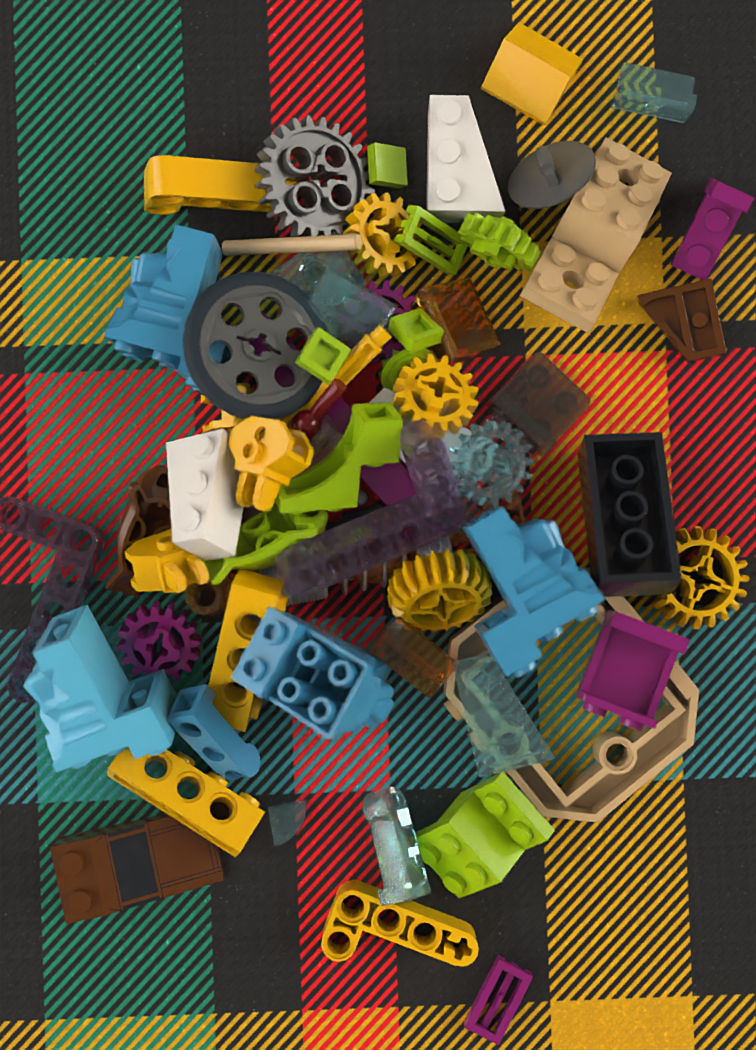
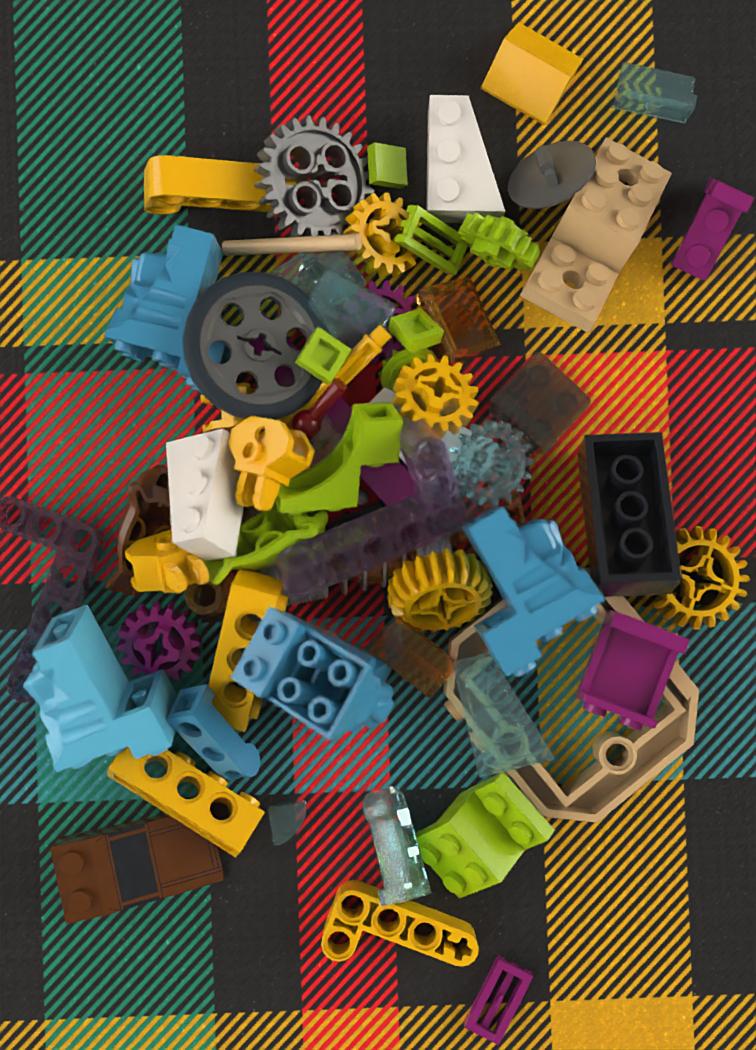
reddish brown wing [637,278,727,363] -> none

